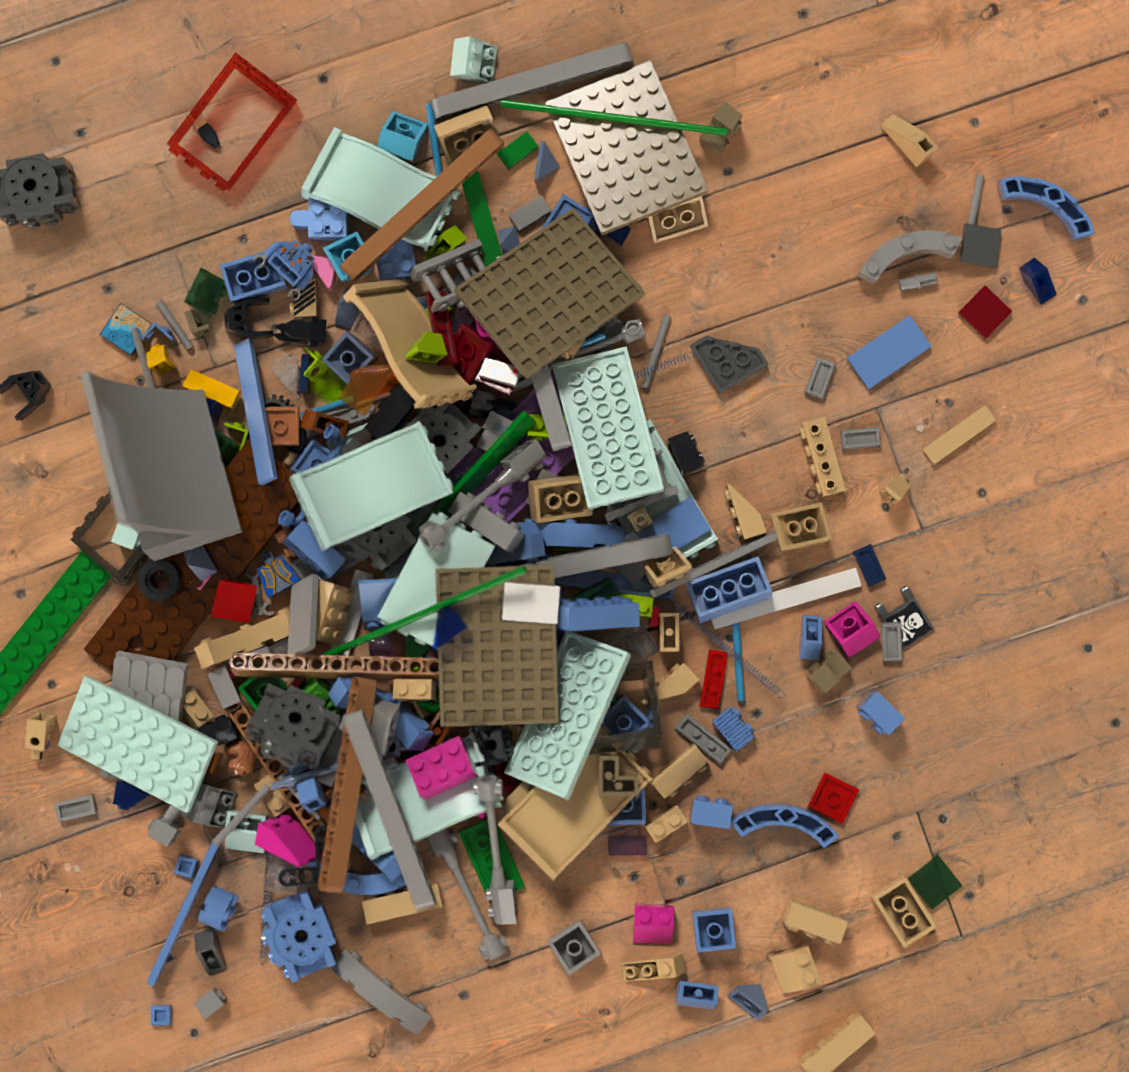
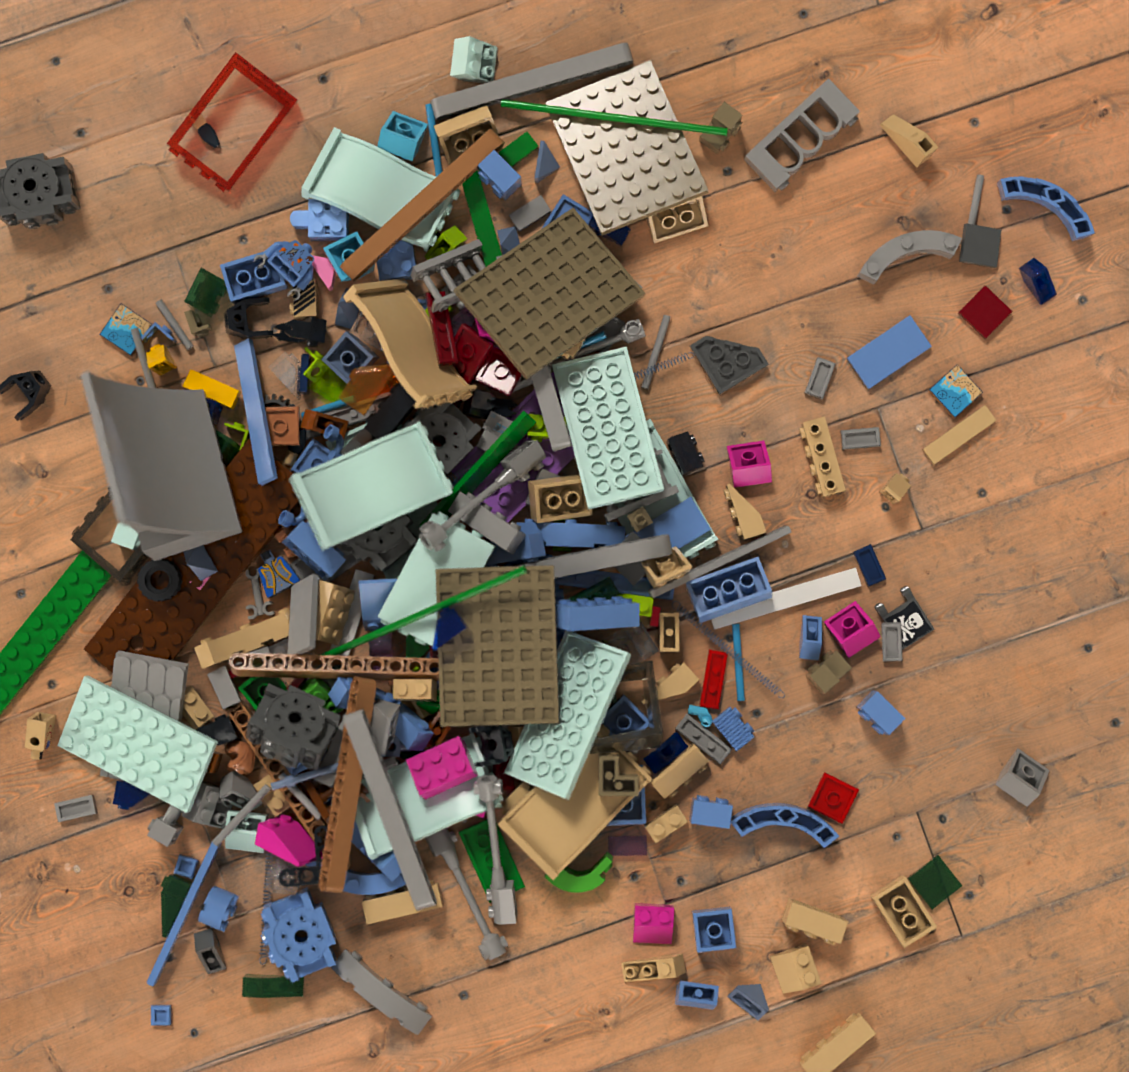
light grey brick [194,986,227,1019] -> none
red tile [210,578,257,623] -> none
medium blue brick [296,777,326,813] -> none
lime slope [405,331,447,364] -> none
tile [479,358,521,387] -> none
white sticker [502,582,560,624] -> none
light grey brick [547,918,601,975] -> none
tan slope [771,502,832,551] -> none
light grey axle [898,273,938,292] -> none
none -> clear green slope [161,873,193,938]
none -> light grey slope [219,771,262,812]
none -> clear green slope [242,974,304,998]
none -> medium blue brick [478,150,522,201]
none -> bright green arch [545,851,613,893]
none -> clear blue slope [643,731,688,774]
none -> medium azure arm [688,705,713,728]
none -> dark pink slope [727,441,772,488]
none -> light grey fence [744,78,860,192]
none -> tile [928,364,983,418]
none -> light grey slope [995,748,1050,807]

